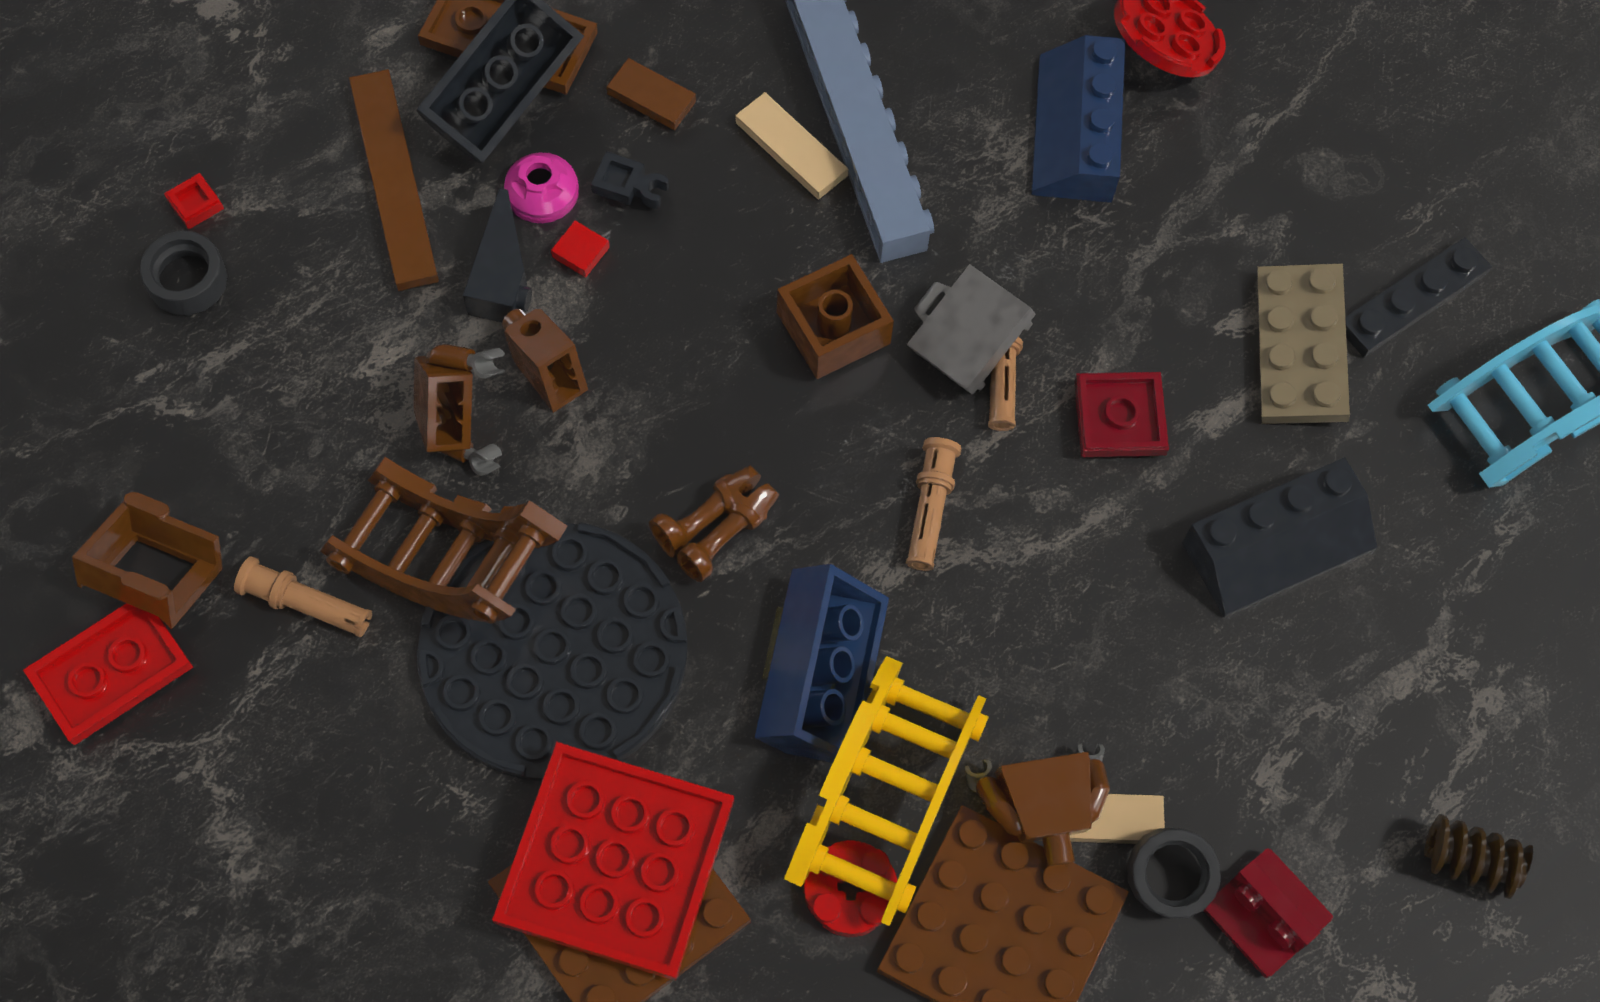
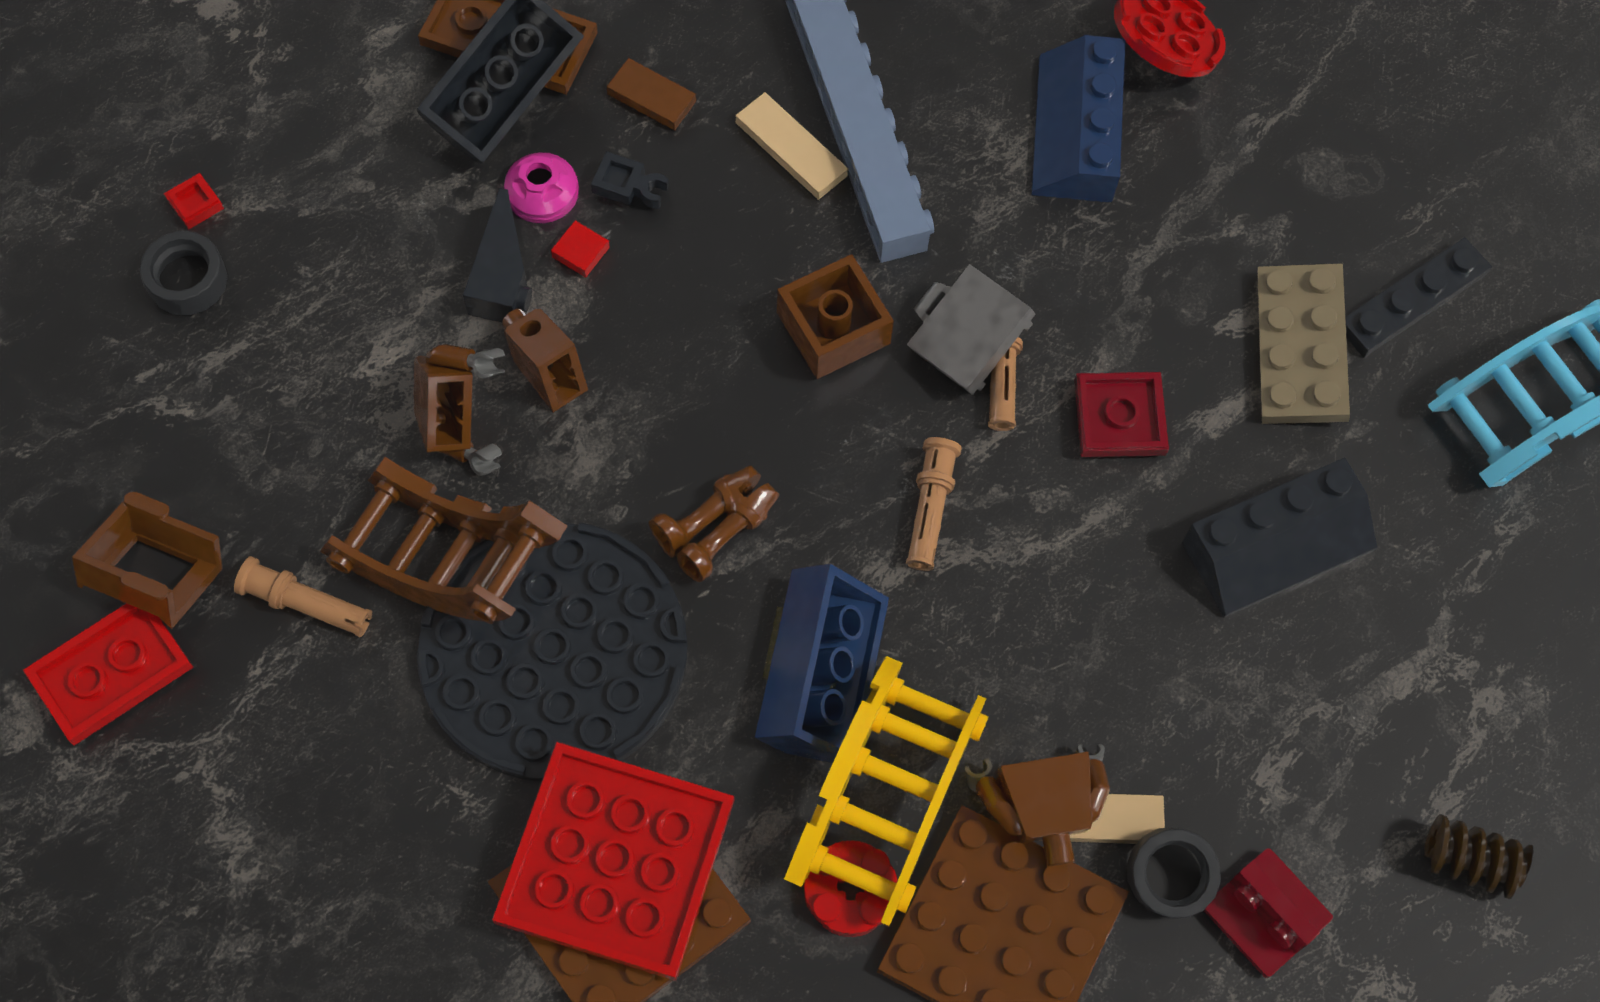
reddish brown tile [349,69,439,291] -> none

